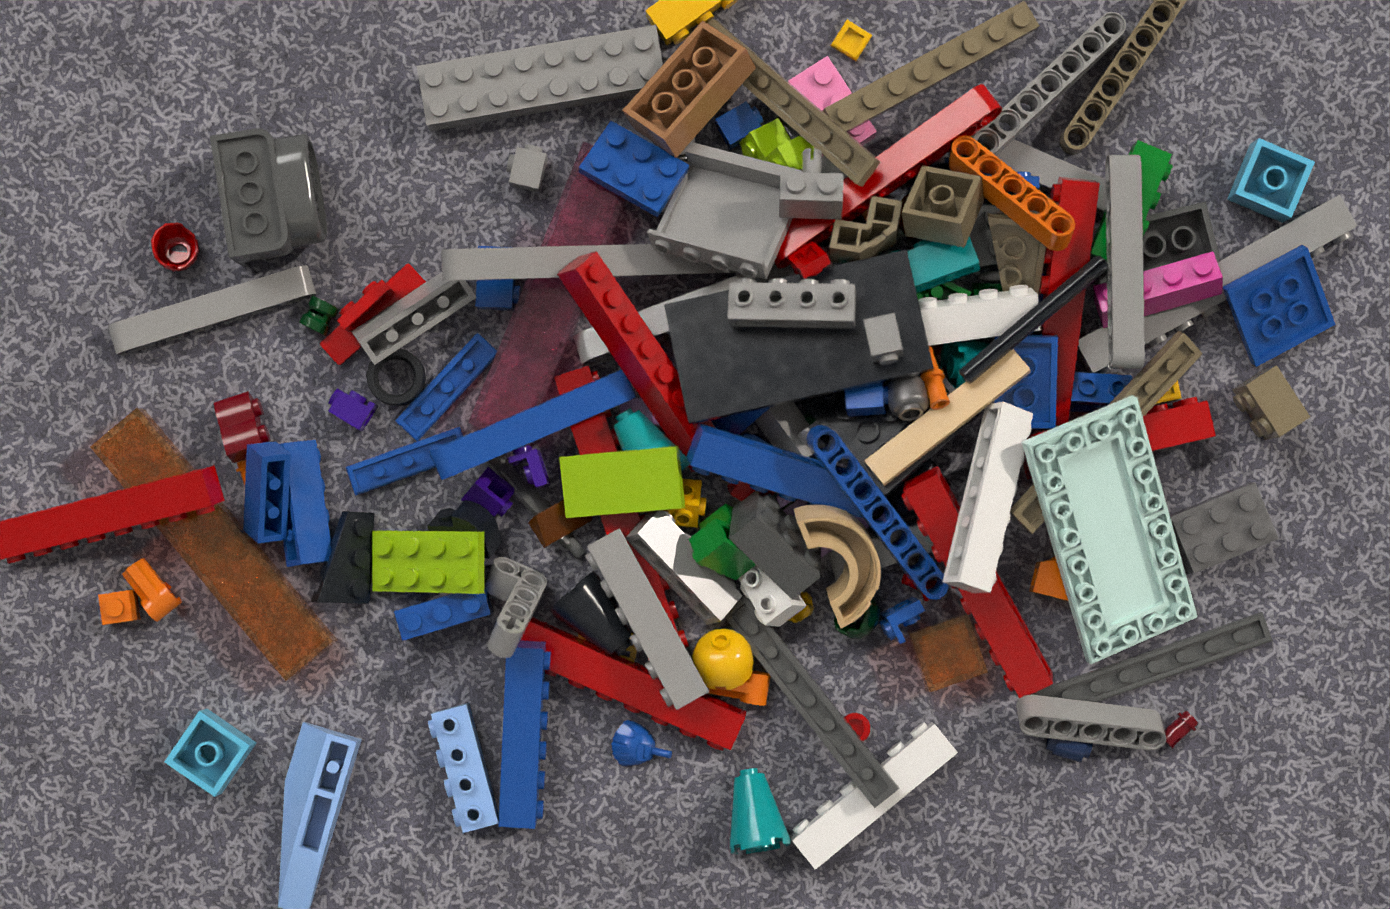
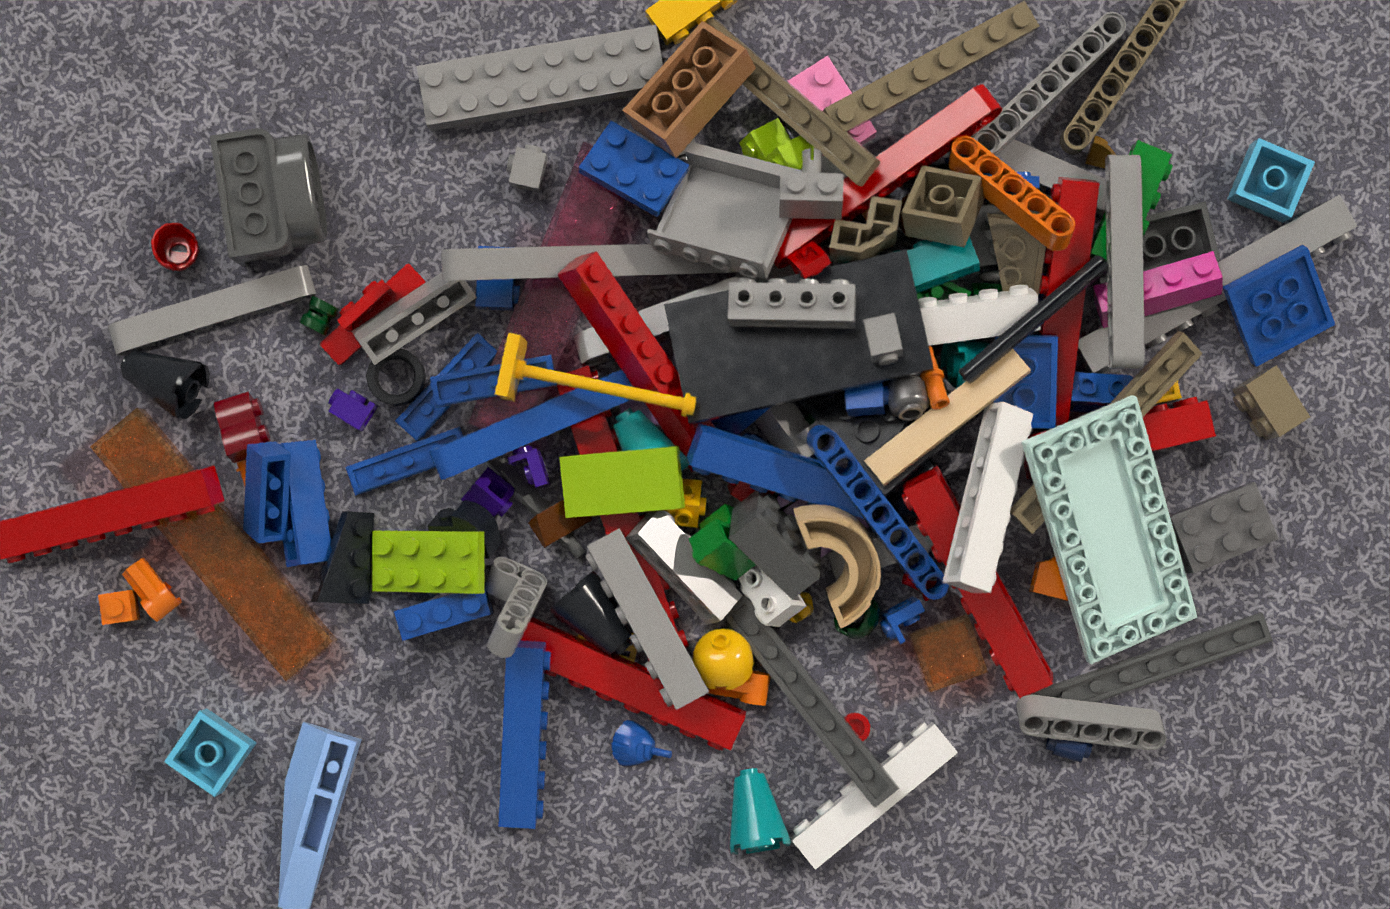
light blue brick [428,703,499,833] -> none
blue brick [715,101,764,150] -> none
yellow tile [831,20,872,62] -> none
dark red pin [1165,710,1199,749] -> none
none -> black cone [120,351,210,419]
none -> blue tile [430,354,557,408]
none -> yellow tile [495,333,697,417]
none -> pearl gold tile [1085,136,1116,168]

